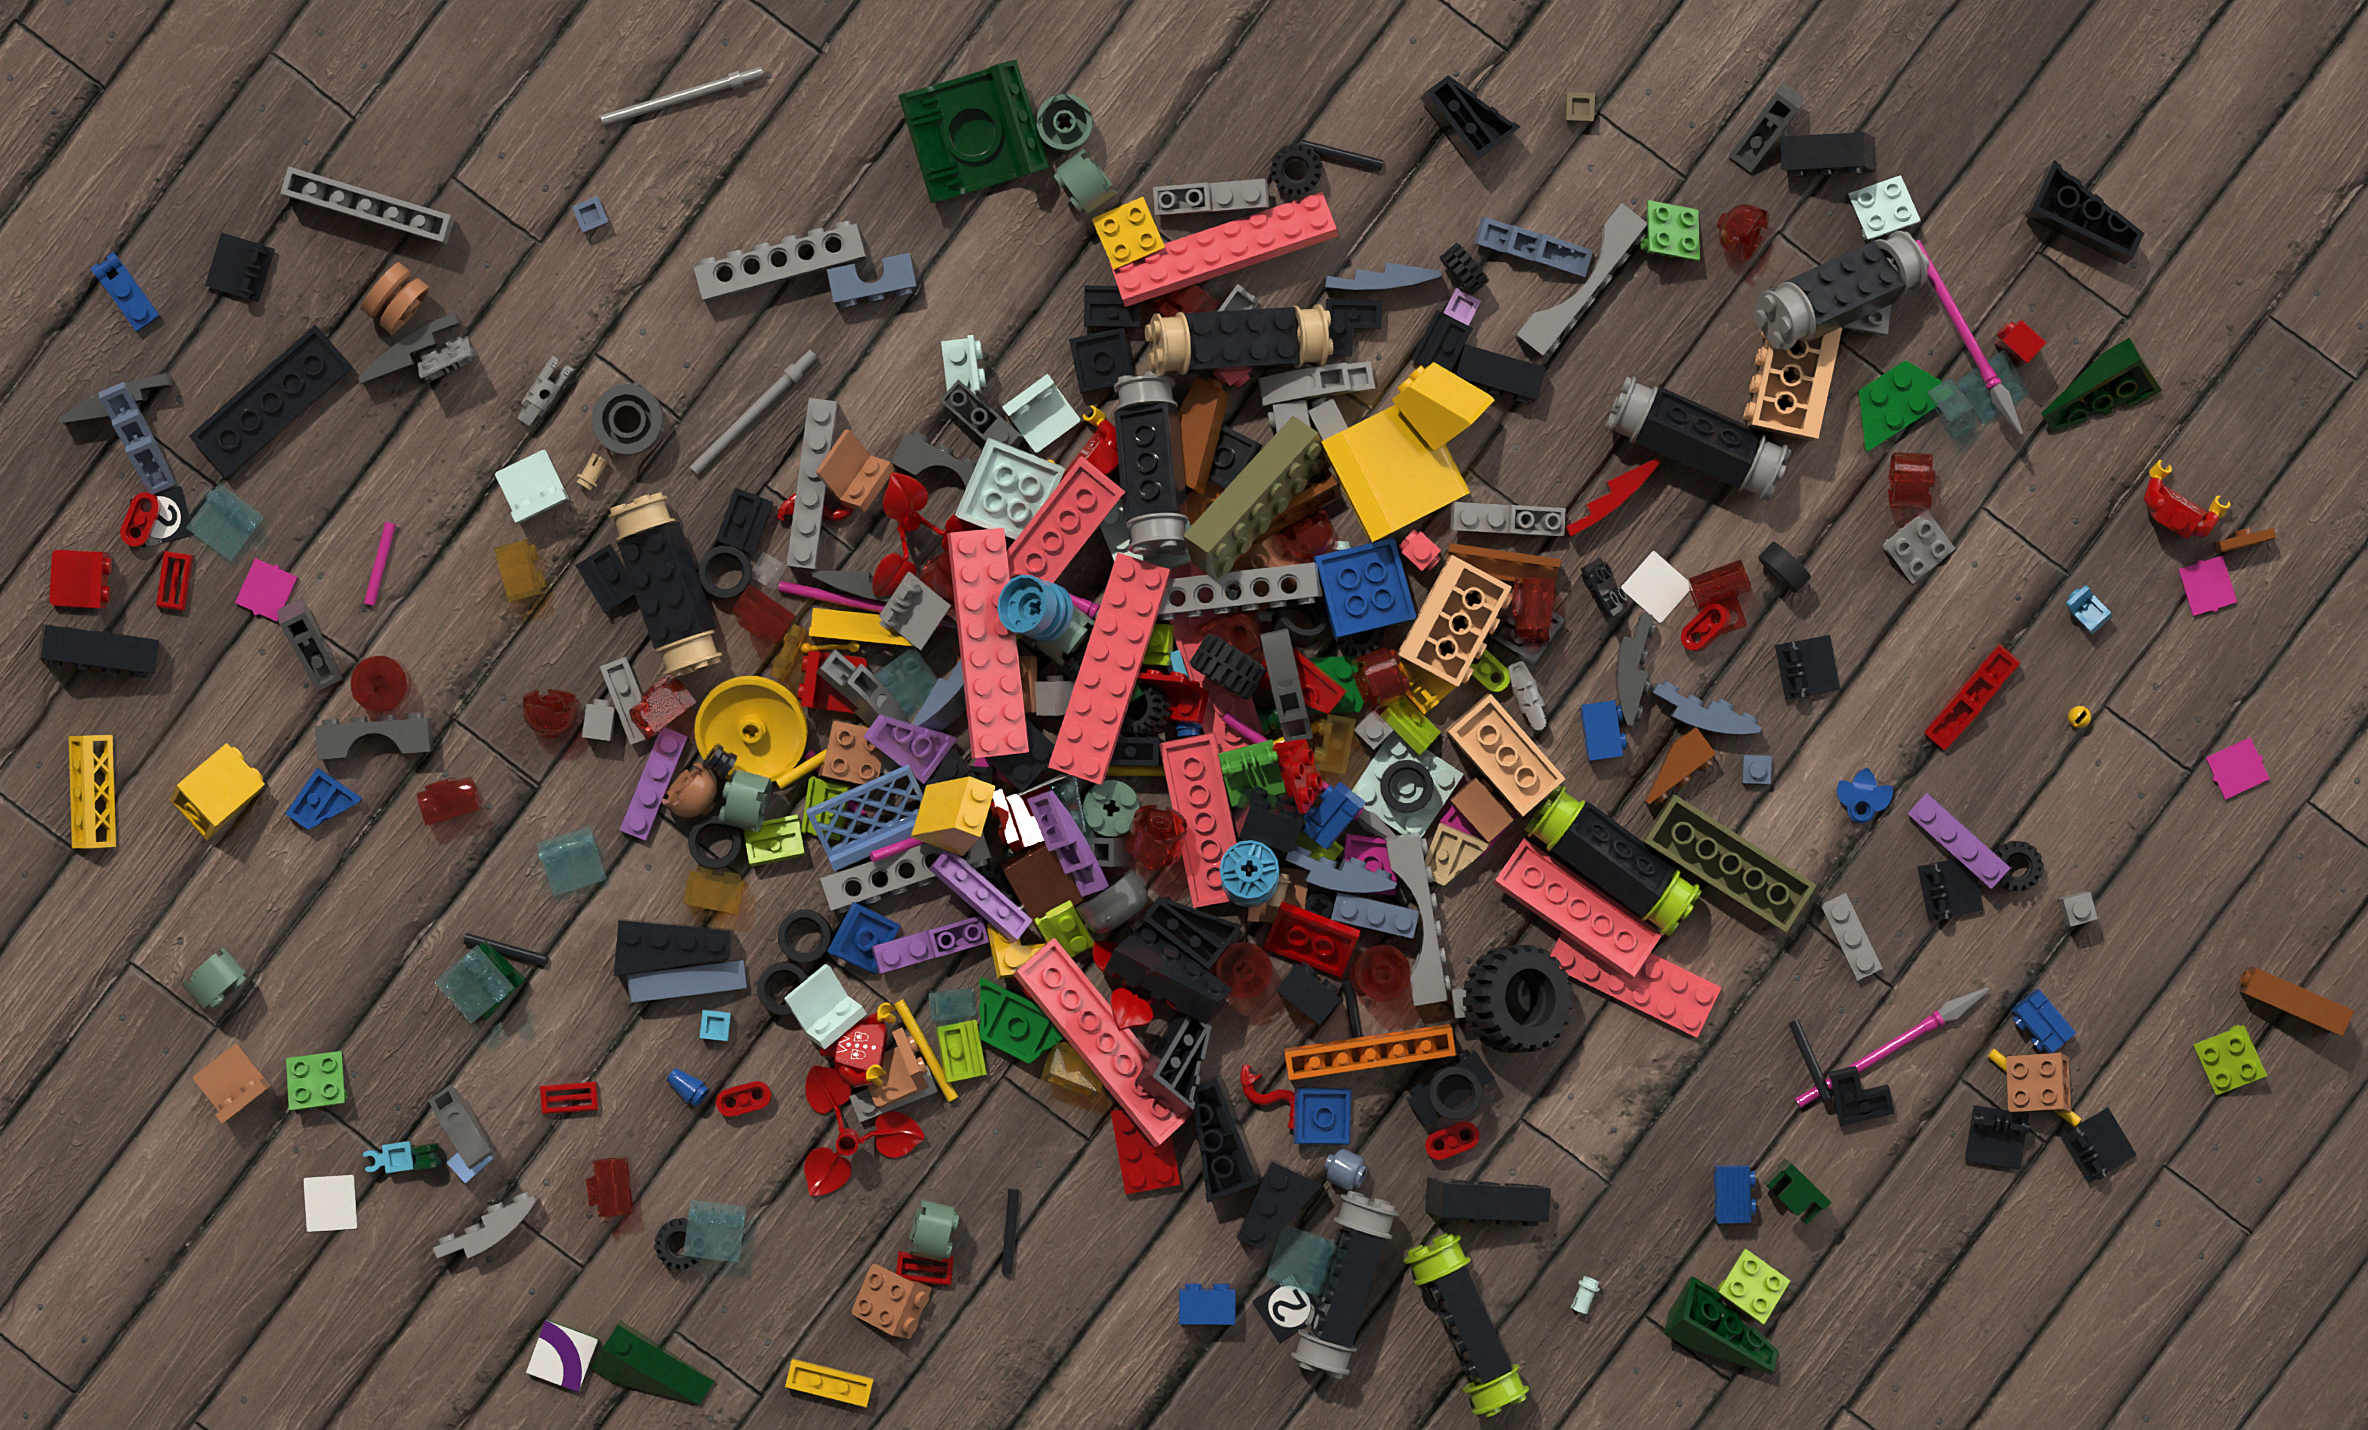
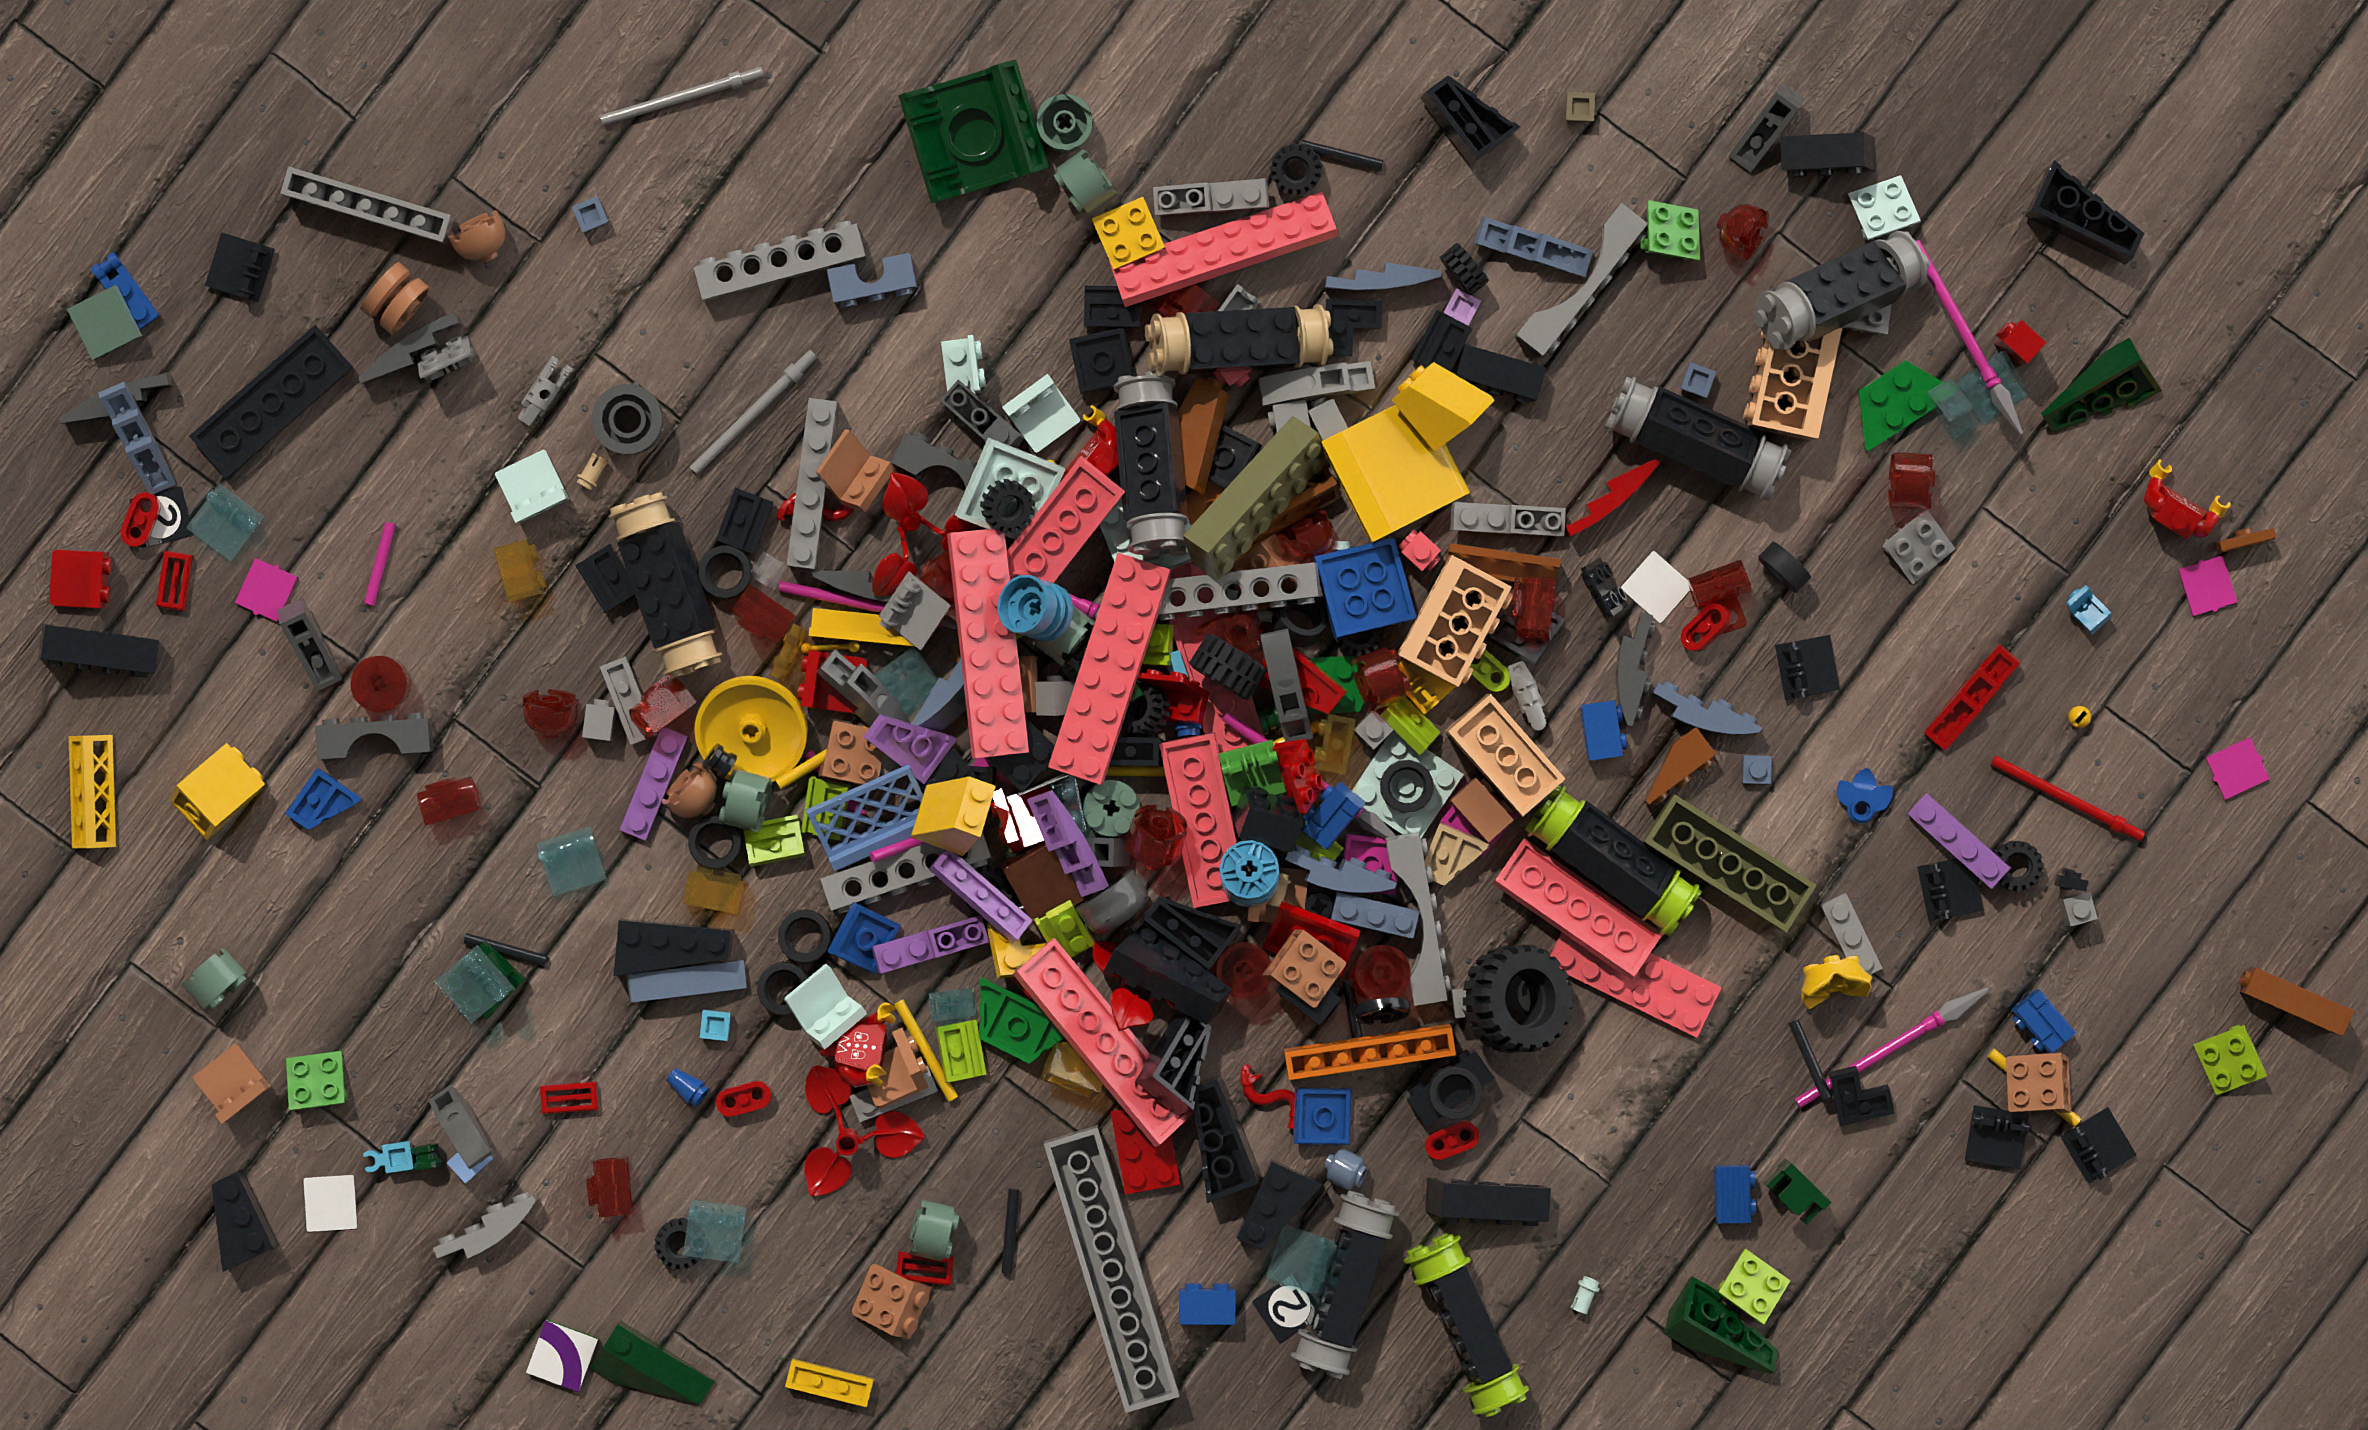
none -> sand green tile [67,285,142,360]
none -> black wedge [211,1169,279,1272]
none -> nougat cylinder [447,210,506,263]
none -> black tyre [980,479,1035,533]
none -> light grey brick [1044,1125,1179,1413]
none -> nougat bracket [1263,929,1346,1008]
none -> black tile [1354,998,1410,1025]
none -> sand blue plate [1680,362,1716,398]
none -> yellow brick [1801,955,1873,1009]
none -> red bar [1990,755,2145,842]
none -> black plate [2054,868,2088,892]

